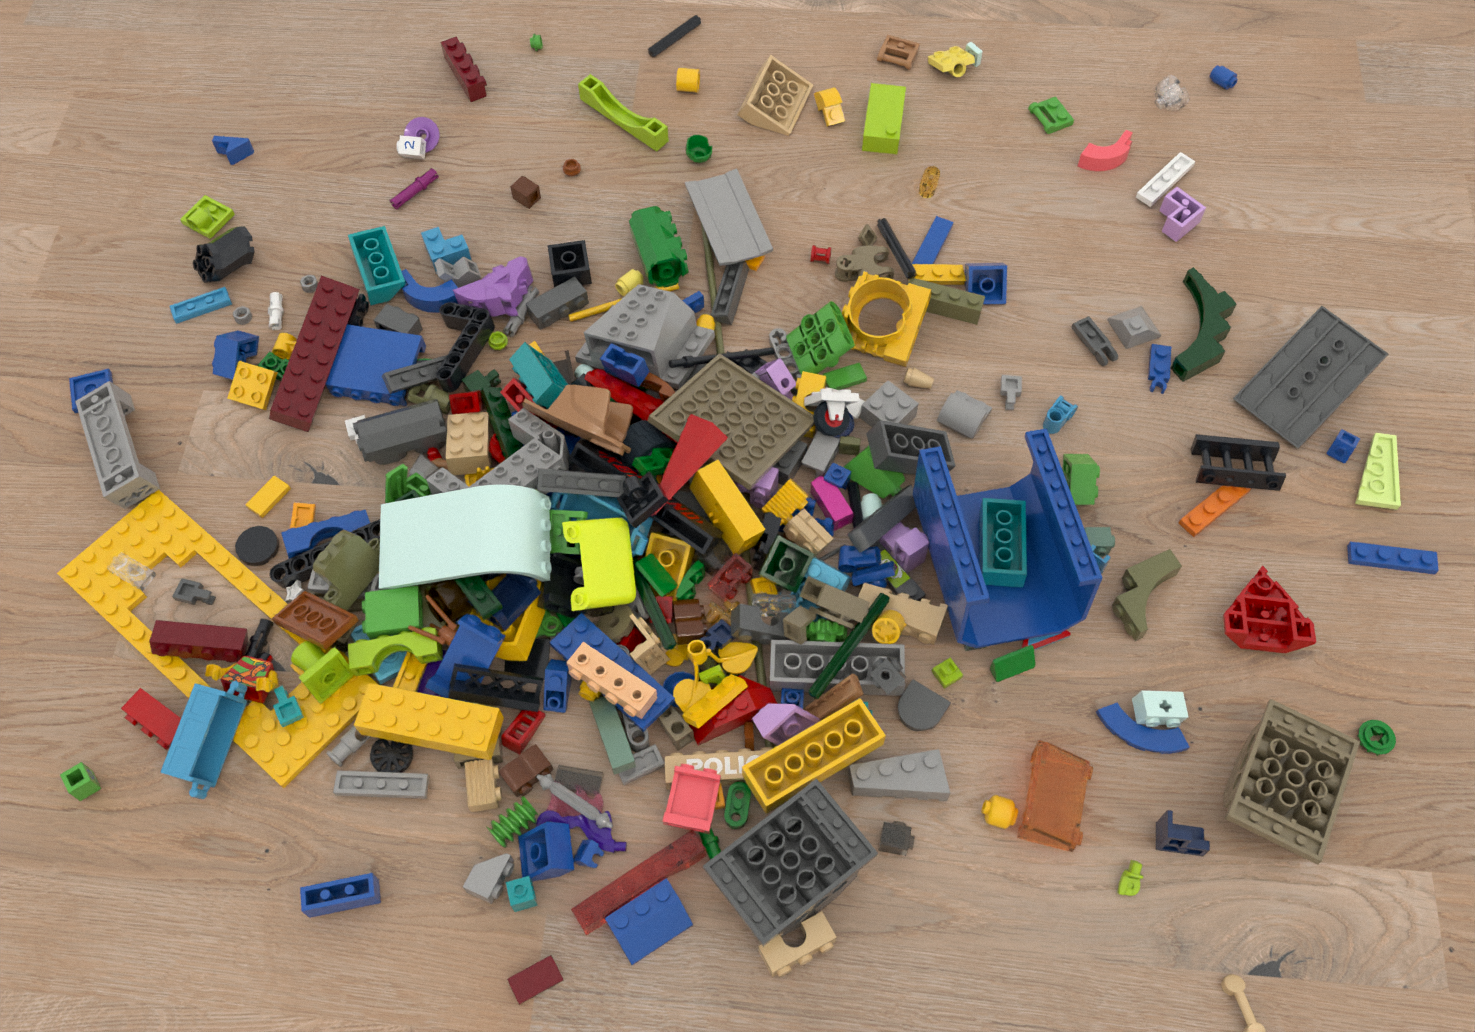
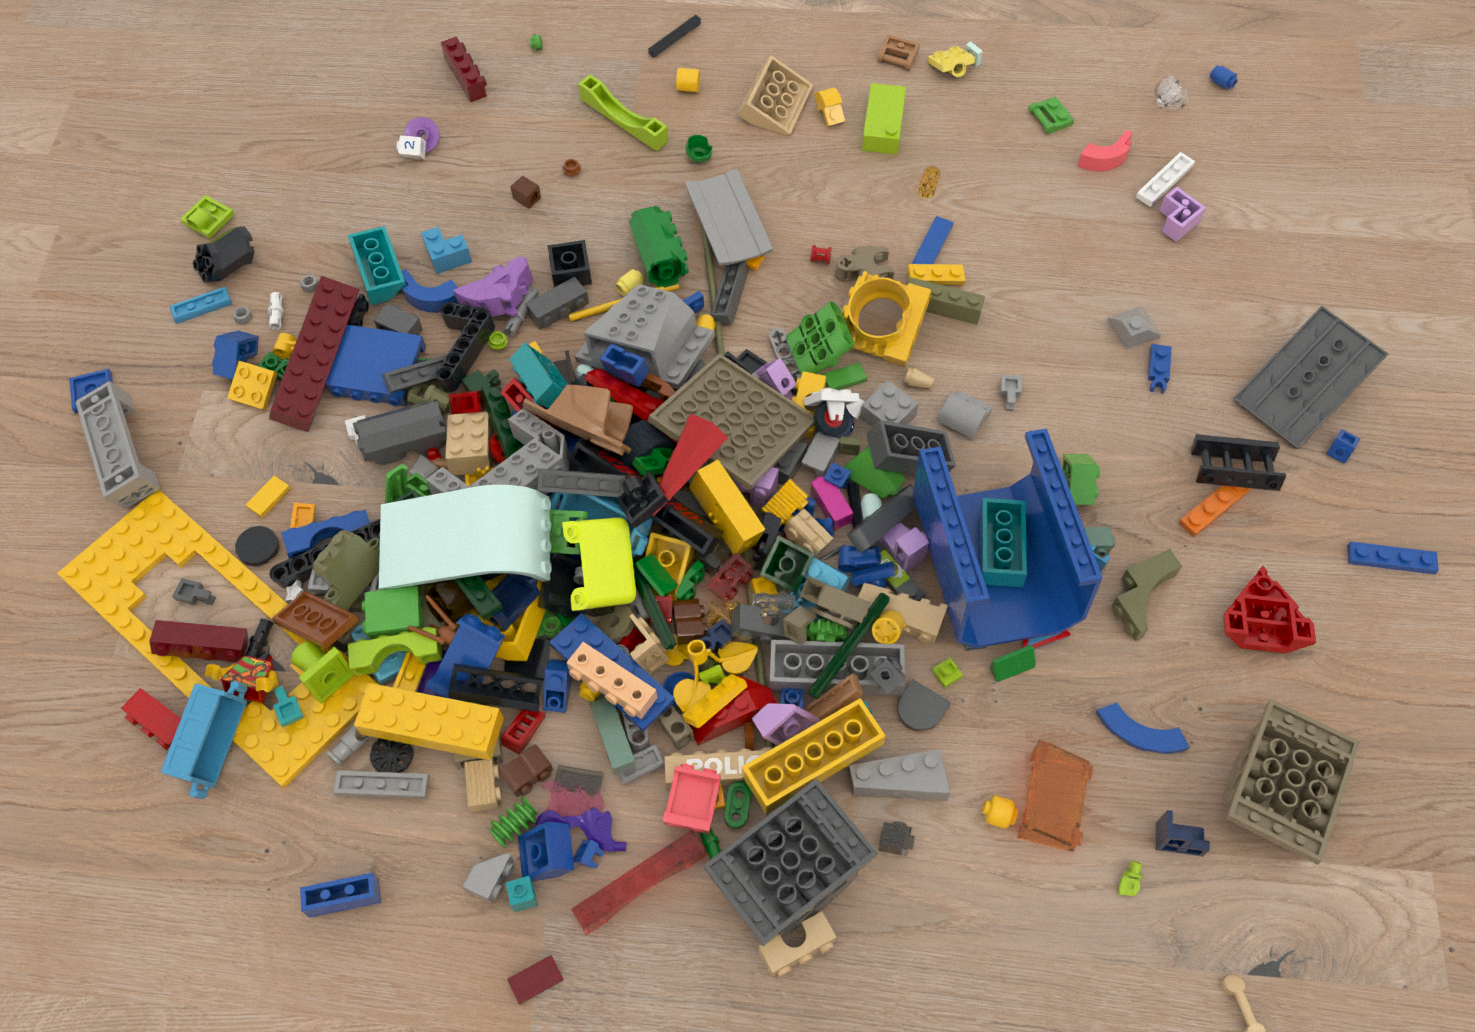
bright green brick [60,762,102,801] -> none
clear tile [107,552,157,591] -> none
blue slope [212,136,254,165] -> none
magenta pin [389,168,439,210] -> none
light grey brick [434,256,481,288] -> none
light grey wheel [537,774,613,829] -> none
blue slope [605,878,693,965] -> none
black bar [669,347,774,368] -> none
dark tan slope [858,224,878,246] -> none
black axle [877,218,916,279] -> none
blue slope [965,263,1007,304] -> none
dark azure piece [1043,395,1078,434] -> none
dark grey hinge [1071,316,1118,366] -> none
light aqua brick [1132,690,1188,728] -> none
dark green arch [1171,267,1237,382] -> none
yellowish green wing [1355,433,1401,510] -> none
green gear [1357,720,1396,756] -> none

